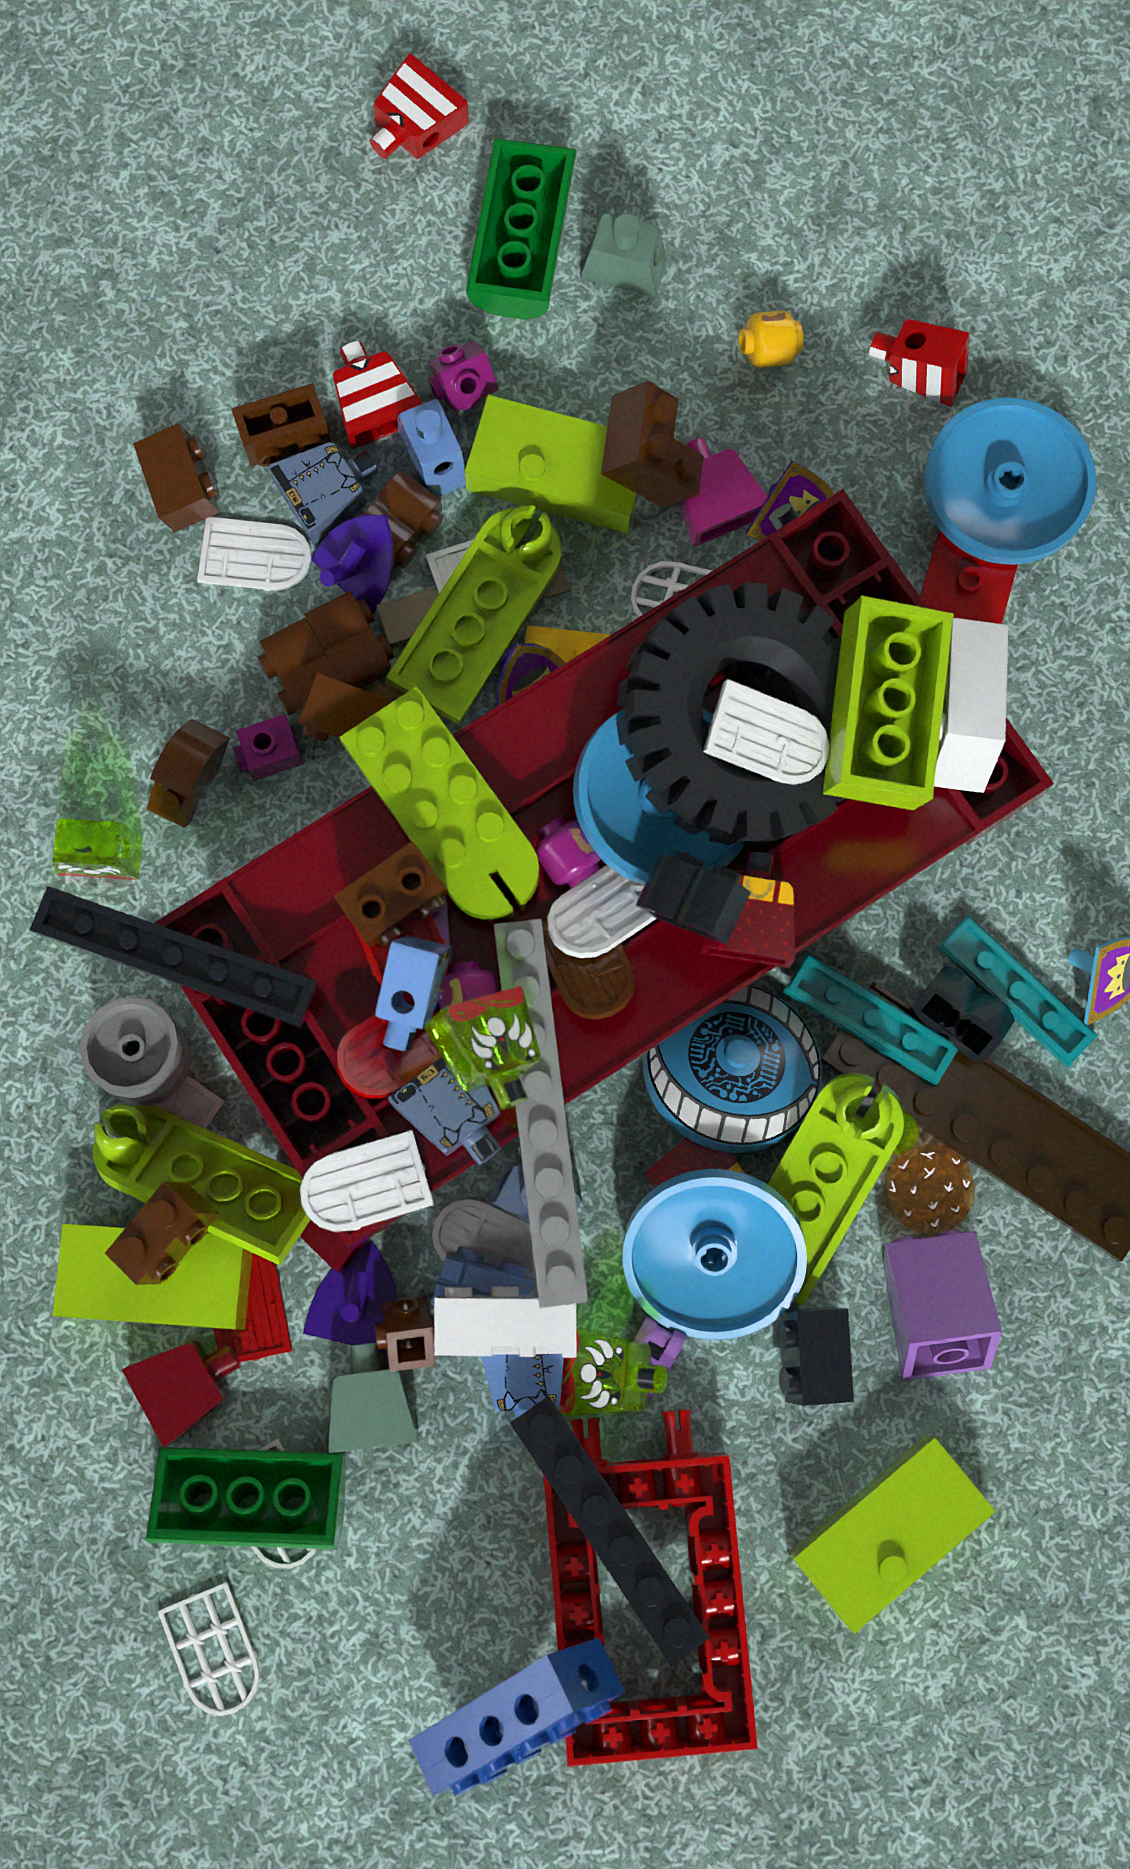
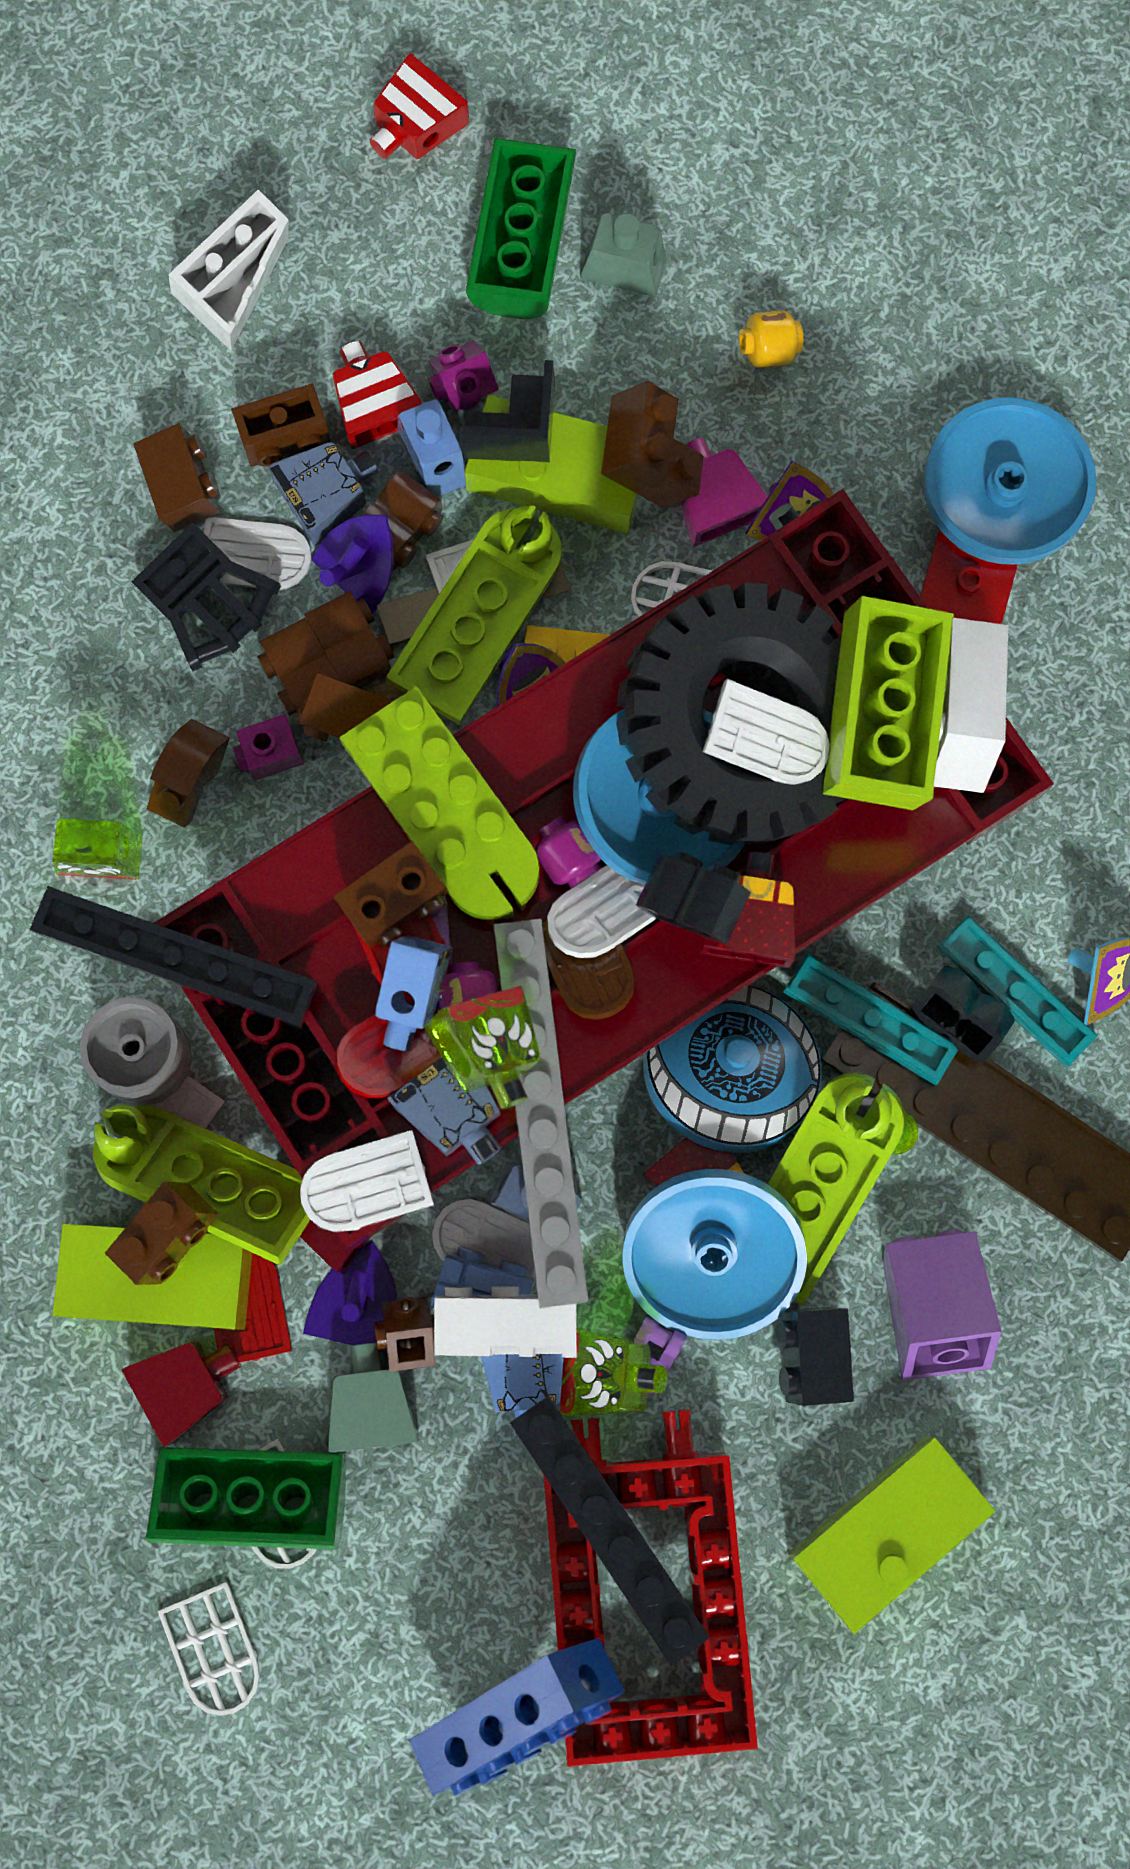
red torso [869,319,970,408] -> none
clear orange tile [884,1144,975,1234] -> none
none -> black plate [131,522,282,672]
none -> white wedge [169,190,289,350]
none -> black panel [461,360,555,462]

